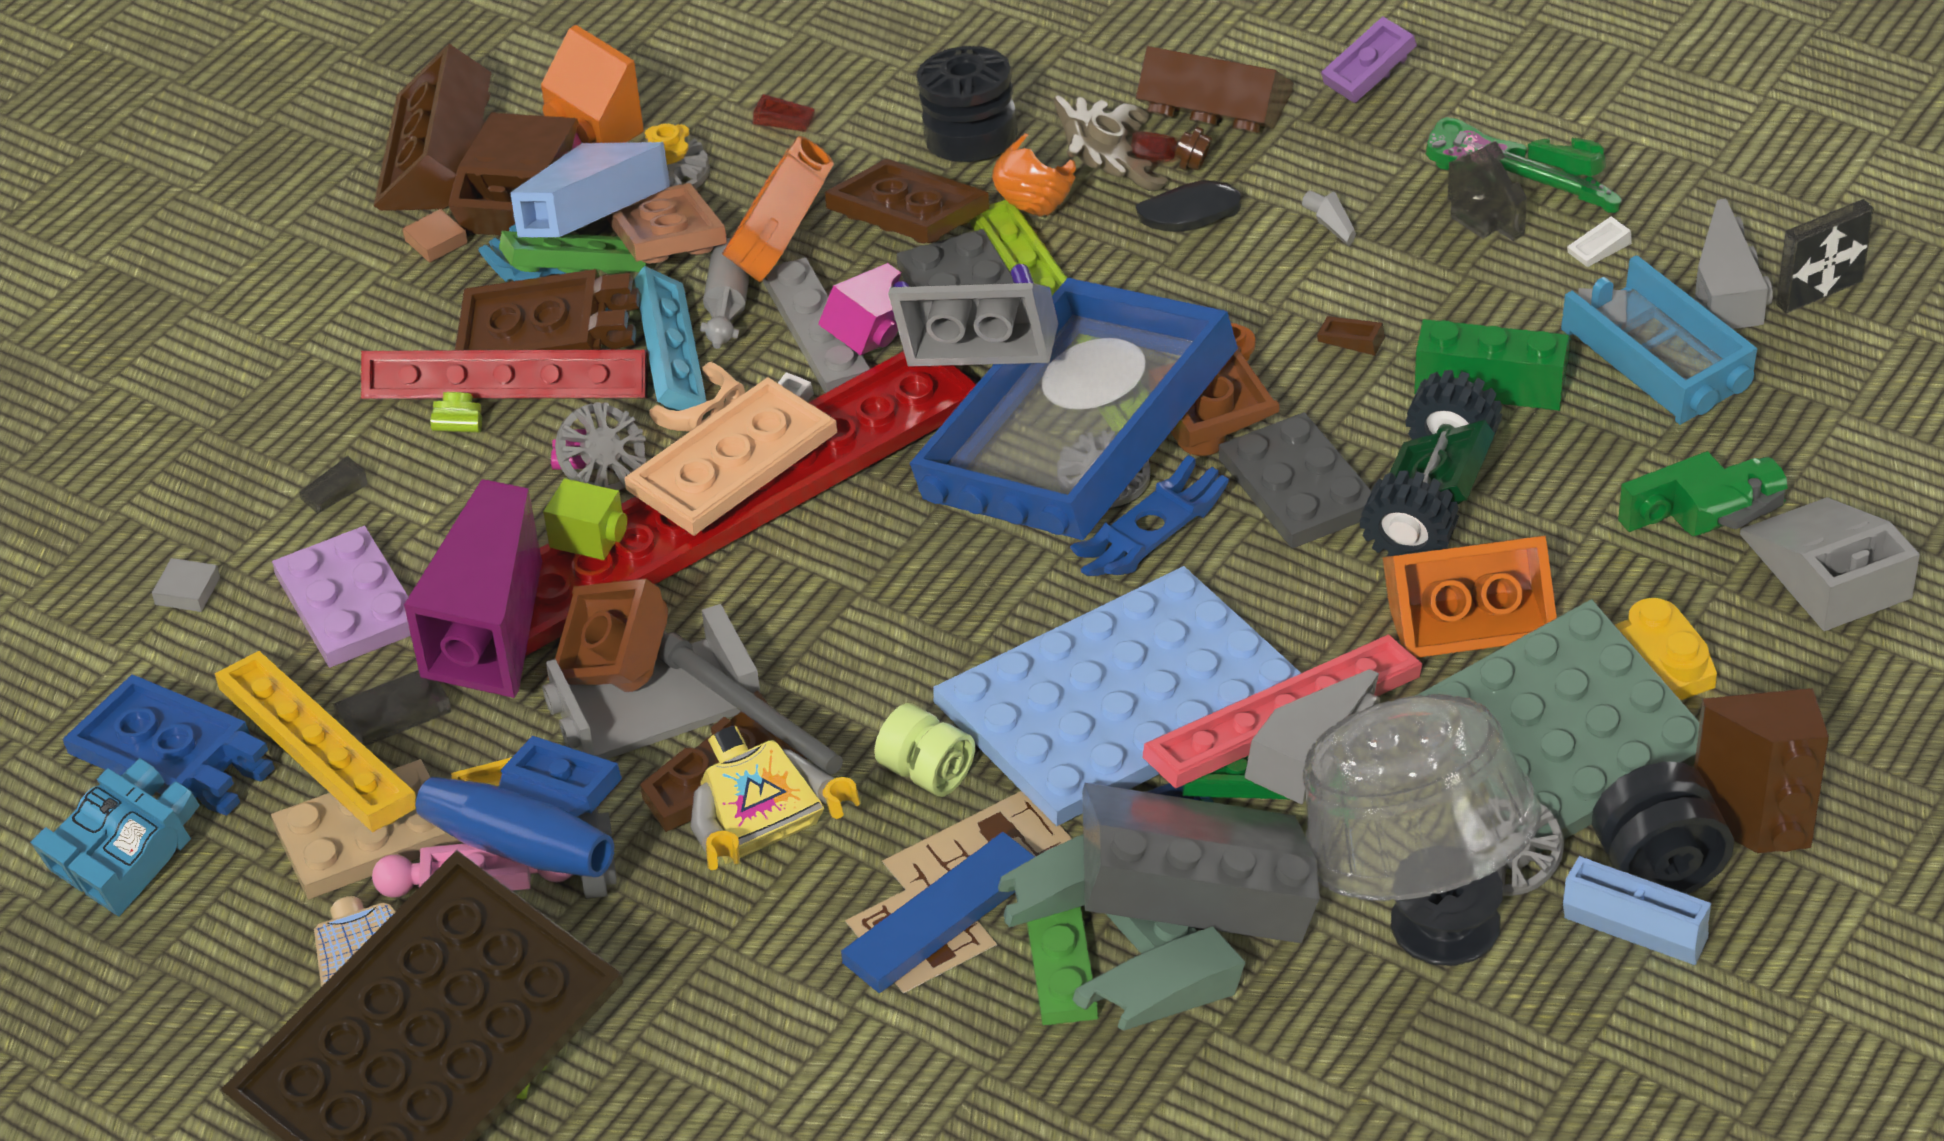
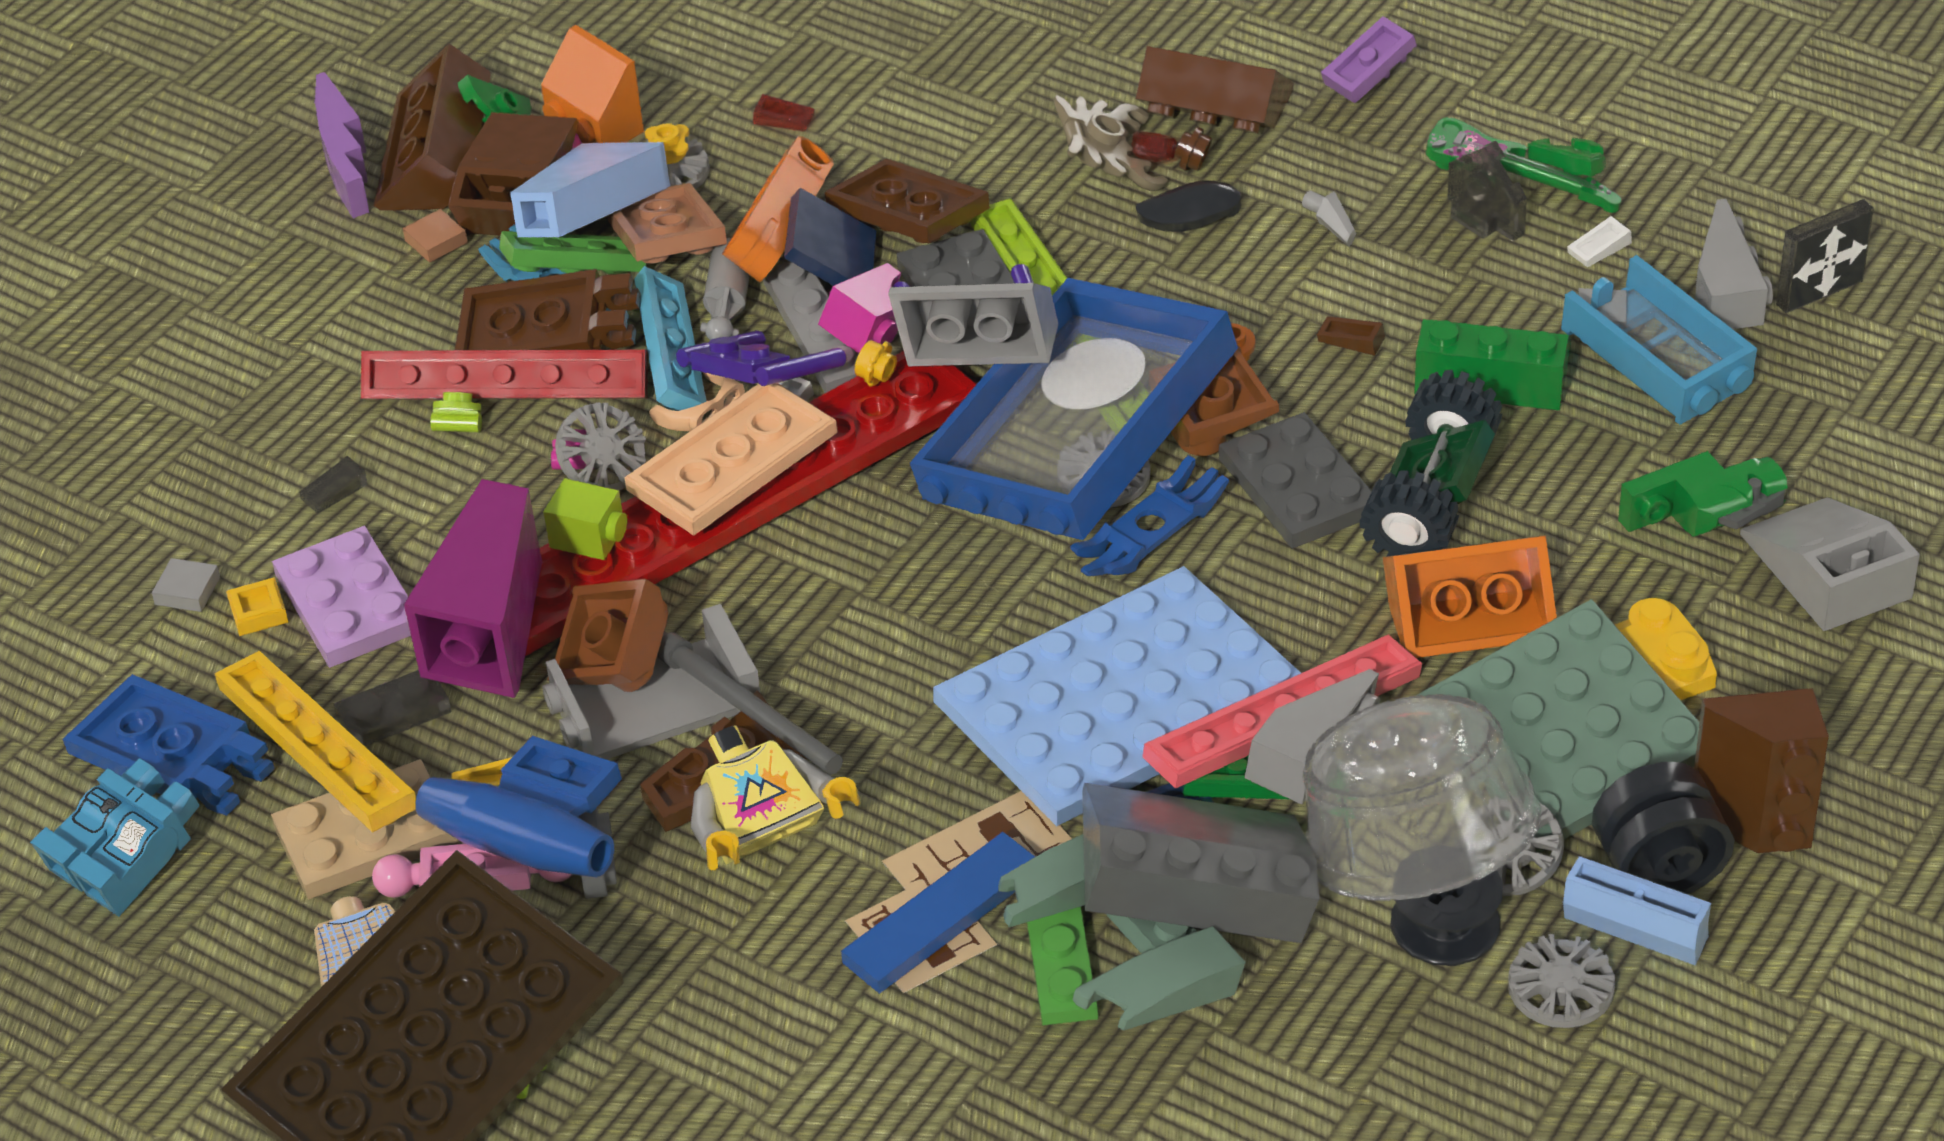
yellowish green wheel [874,703,975,797] -> none
black wheel [916,46,1018,162] -> none
orange hair [992,133,1076,217] -> none
none -> yellow tile [226,577,289,636]
none -> medium lavender slope [315,72,369,218]
none -> green plate [457,75,532,123]
none -> dark purple plate [676,330,847,386]
none -> dark blue tile [784,188,877,286]
none -> yellow plate [854,340,897,387]
none -> light grey wheel [1508,934,1615,1028]

